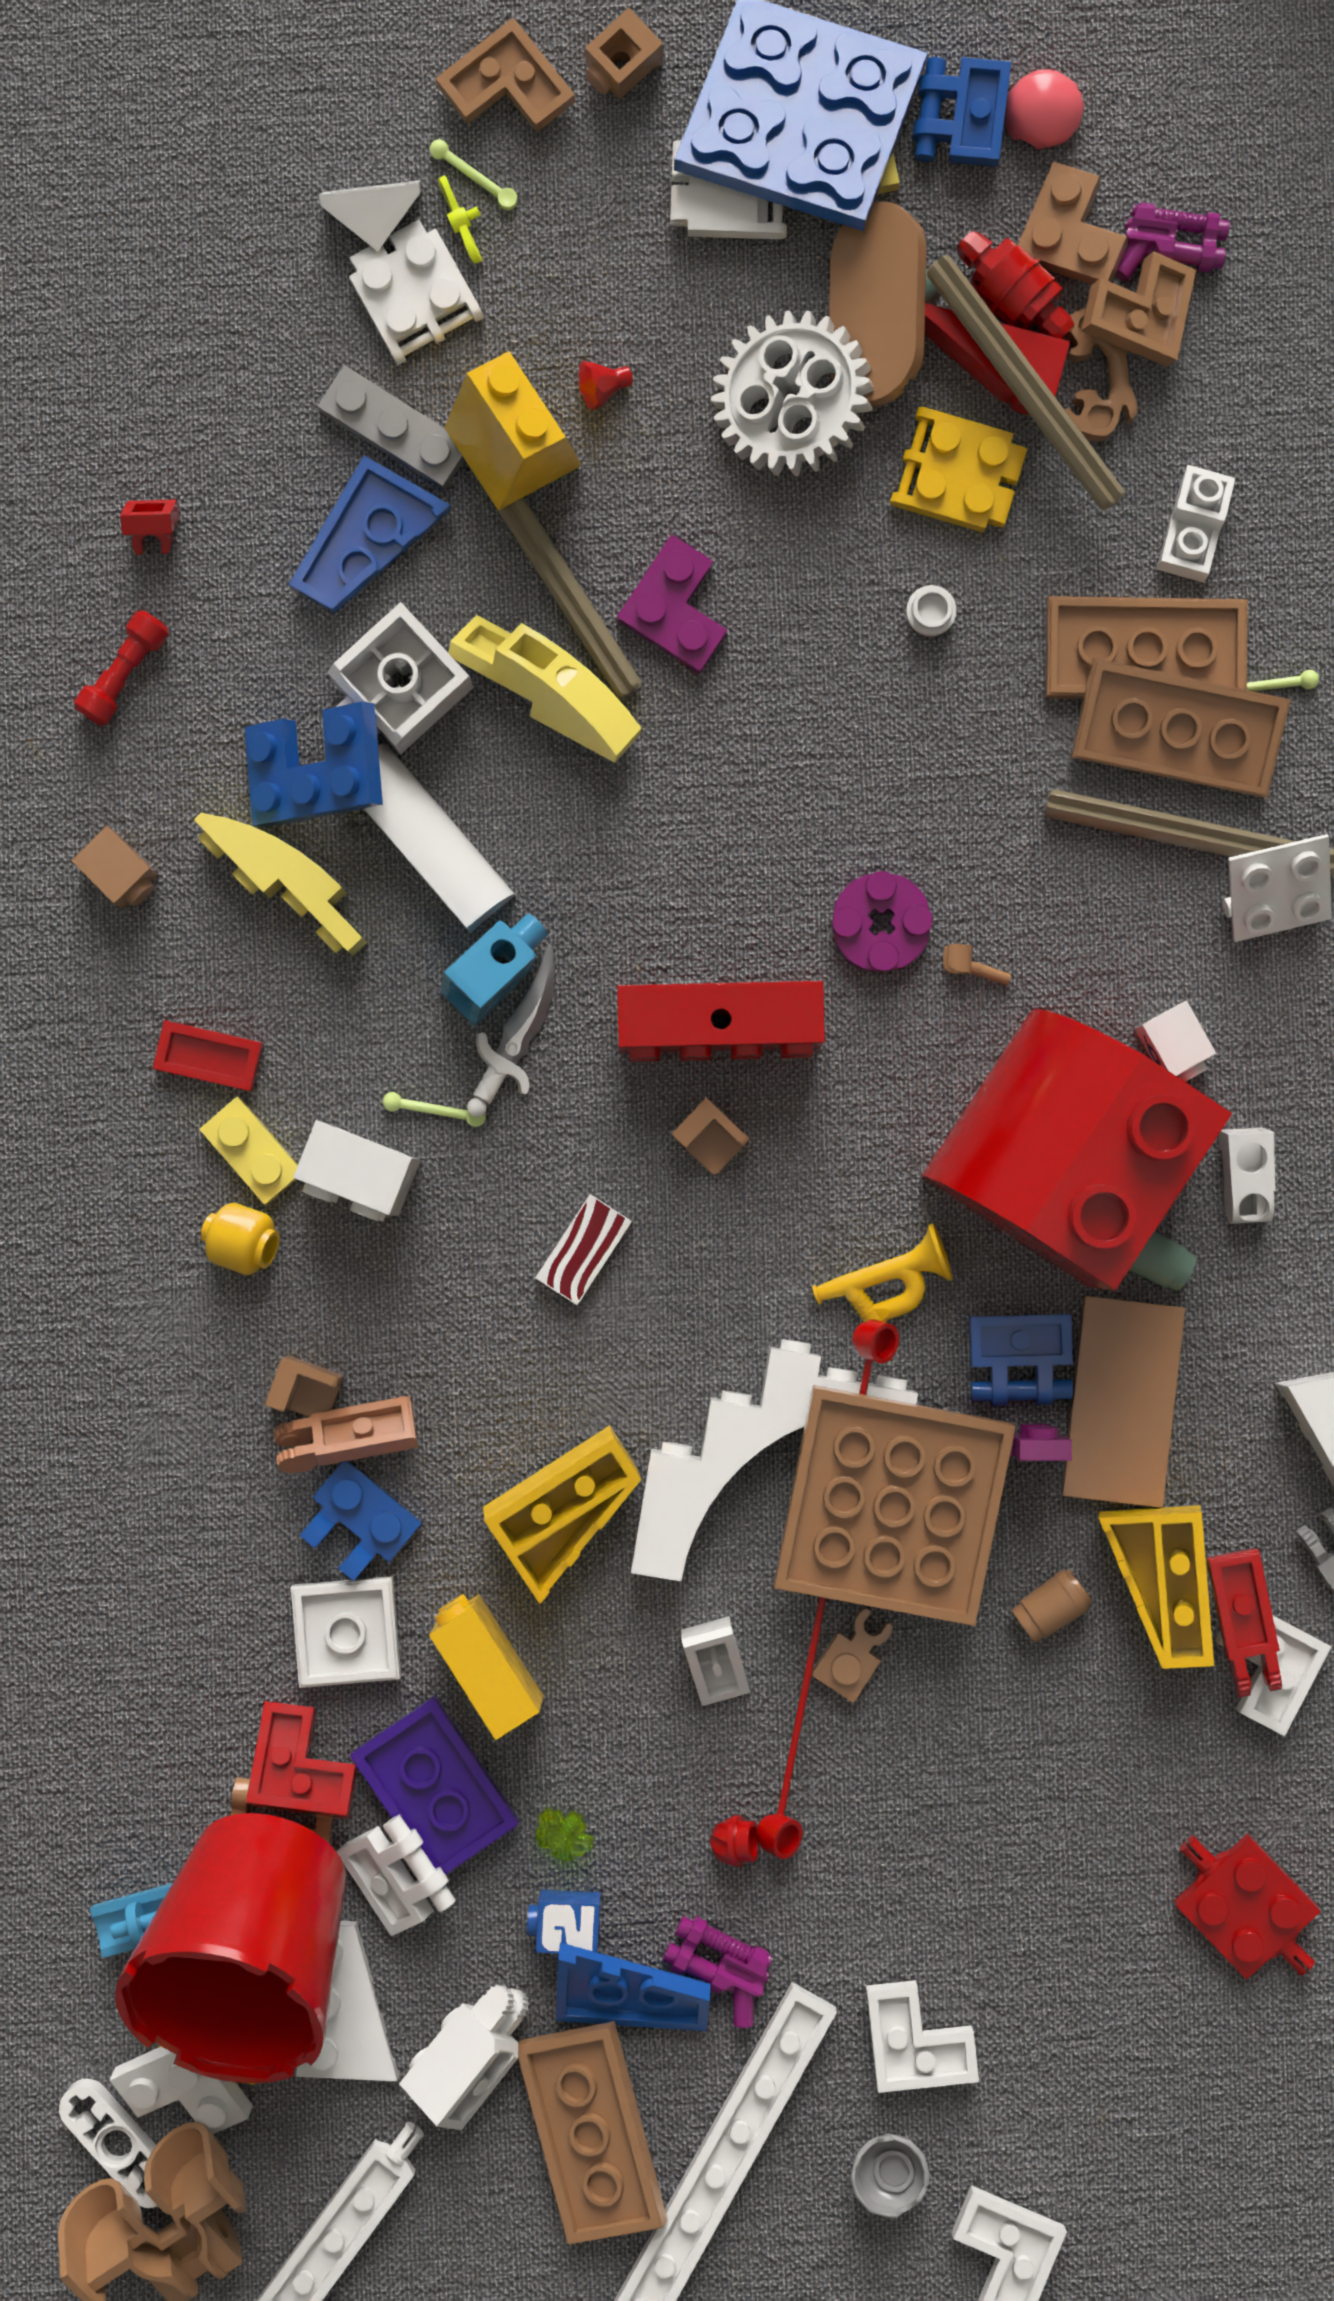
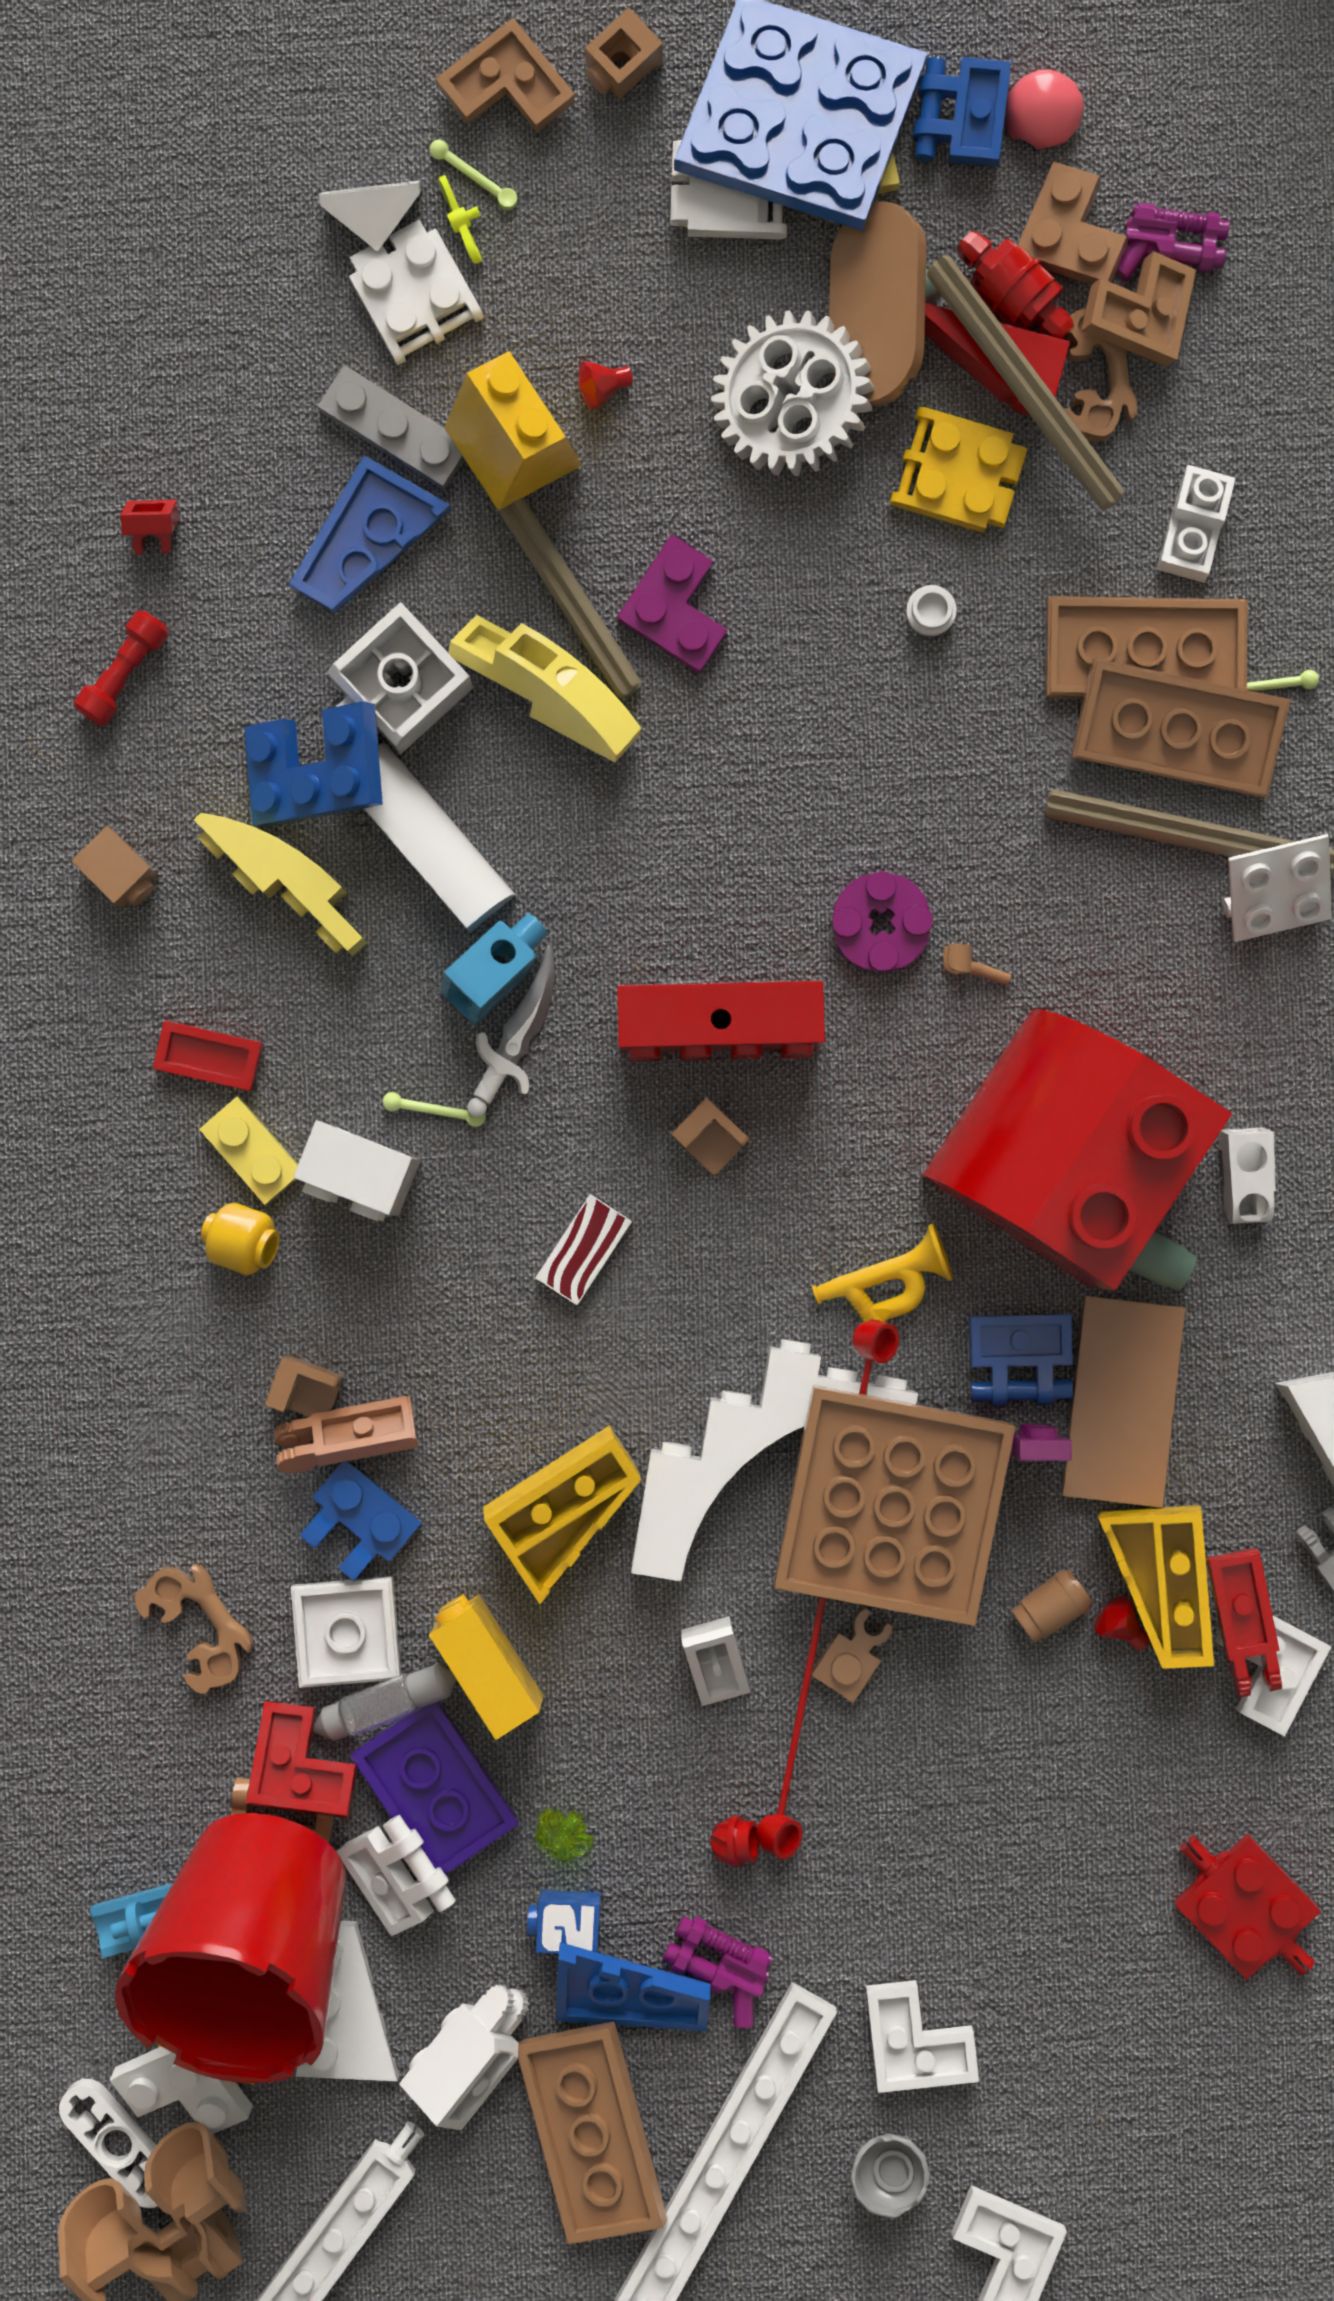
white brick [1134,1001,1216,1082] -> none
none -> medium nougat helmet [134,1563,254,1695]
none -> piece [313,1664,456,1741]
none -> red rock [1093,1595,1150,1651]

